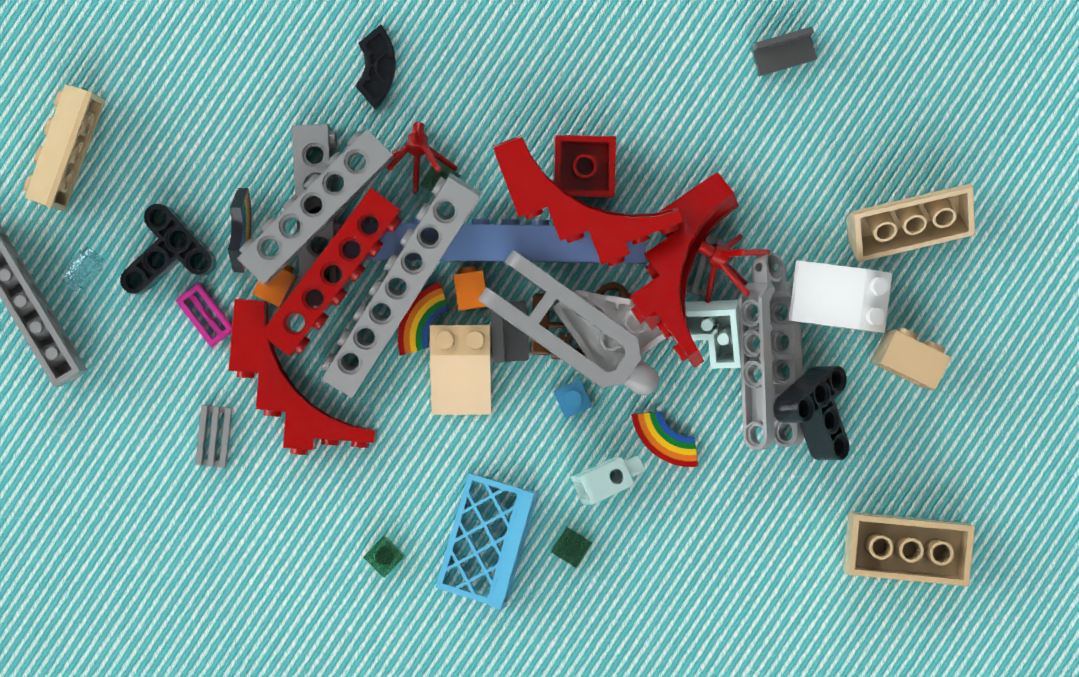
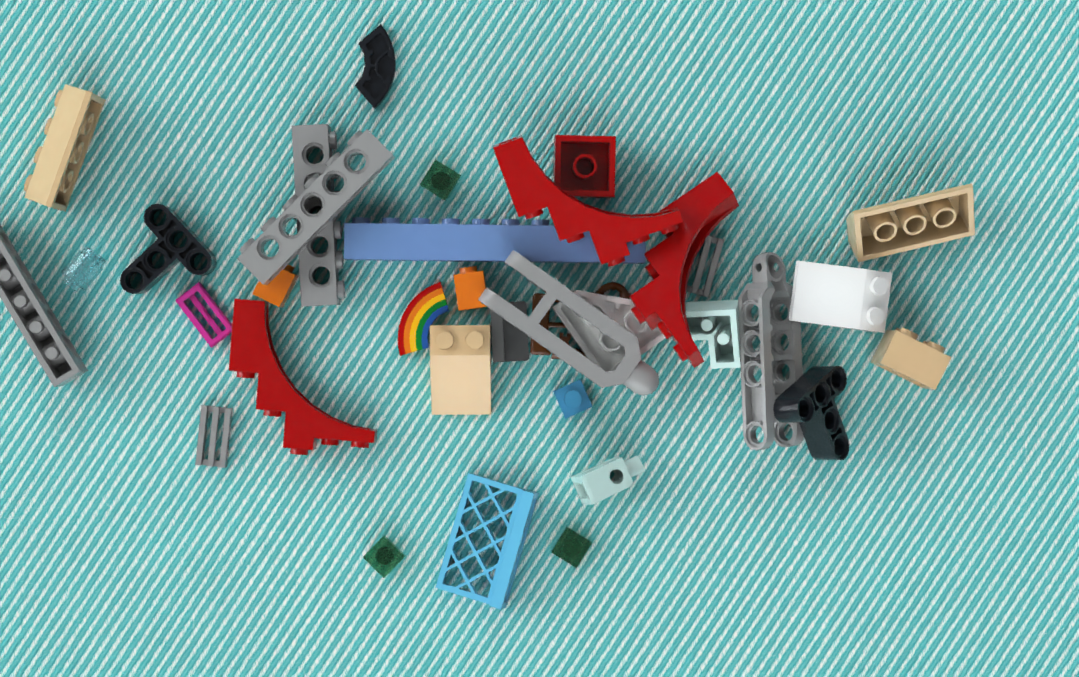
black tile [228,188,252,273] -> none
red brick [260,188,403,356] -> none
light grey brick [321,173,481,398] -> none
red plant [387,122,457,194] -> none
tile [631,411,698,467] -> none
red plant [697,234,770,303] -> none
dark grey panel [751,27,817,77] -> none
tan brick [843,511,975,586] -> none

